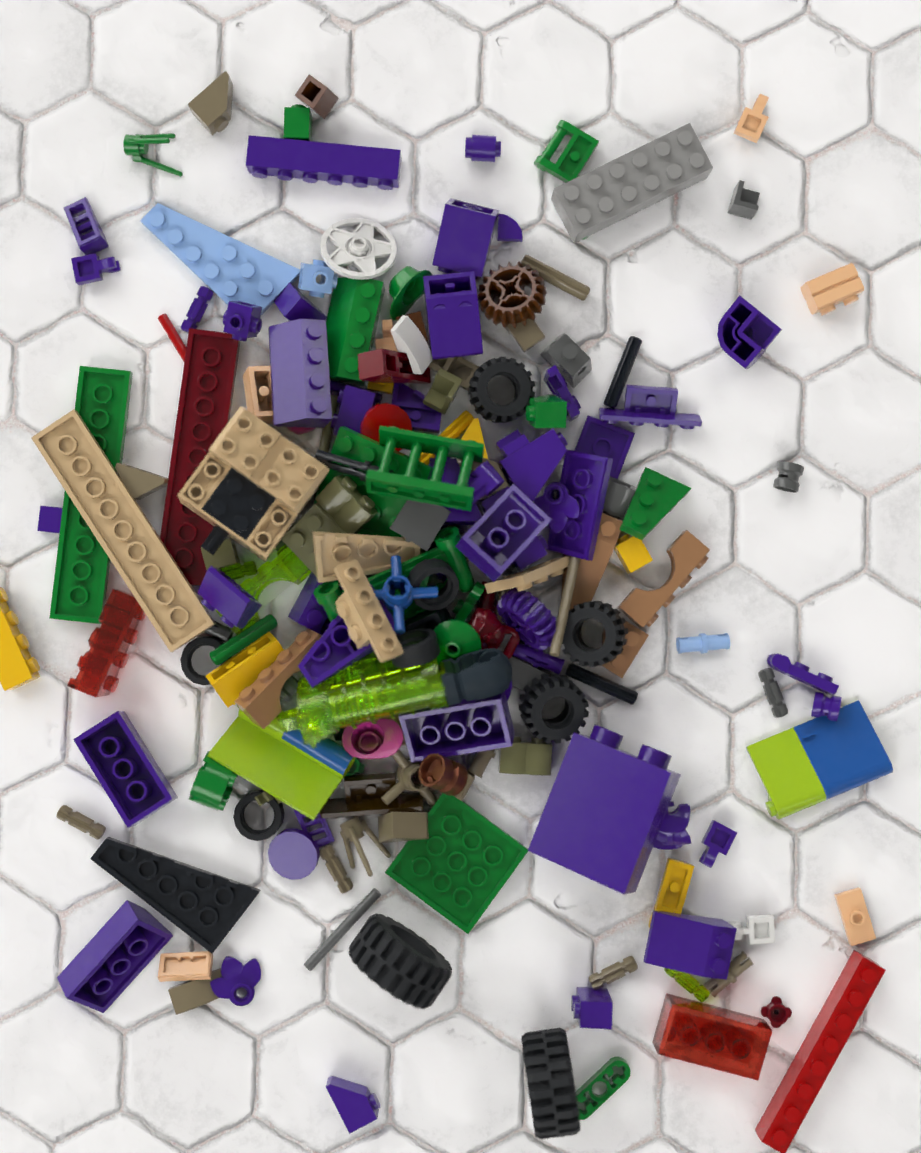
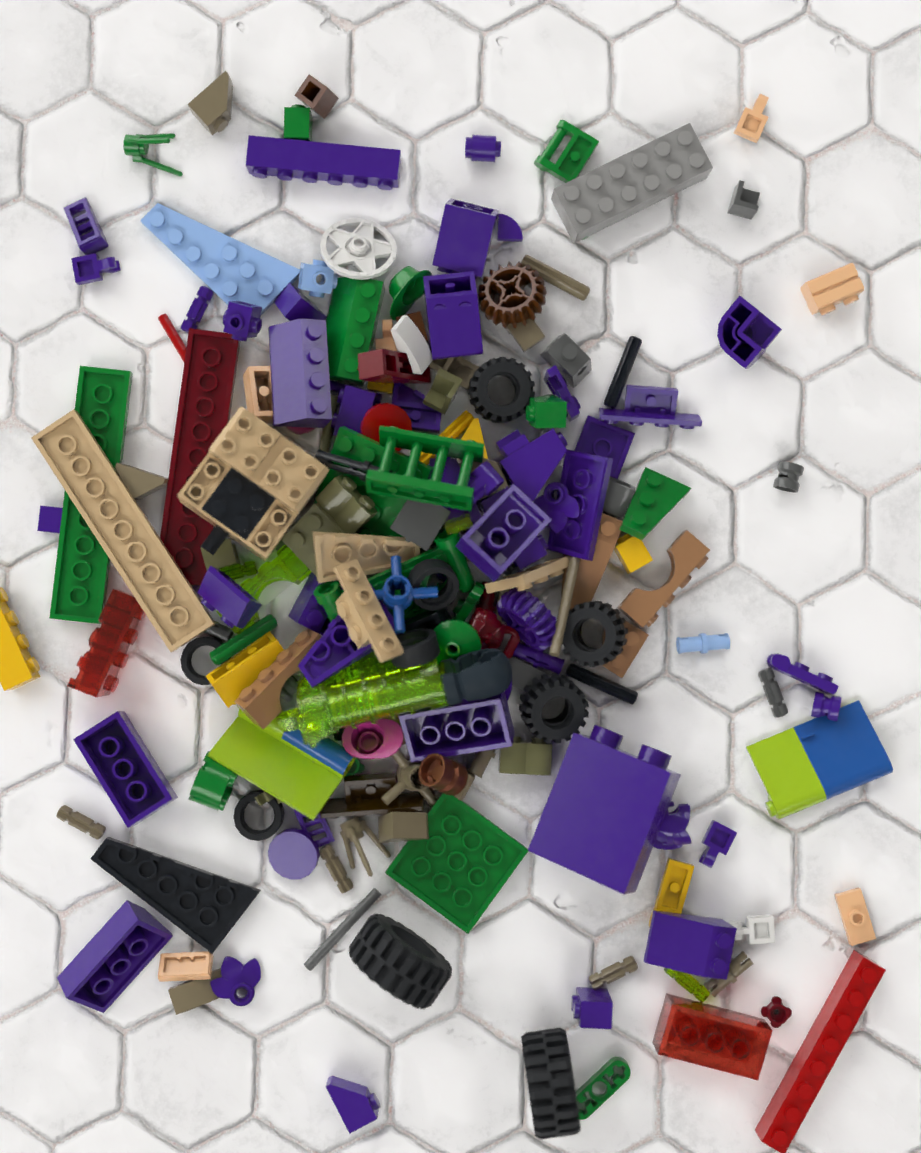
none -> clear neon green tile [445,513,473,535]

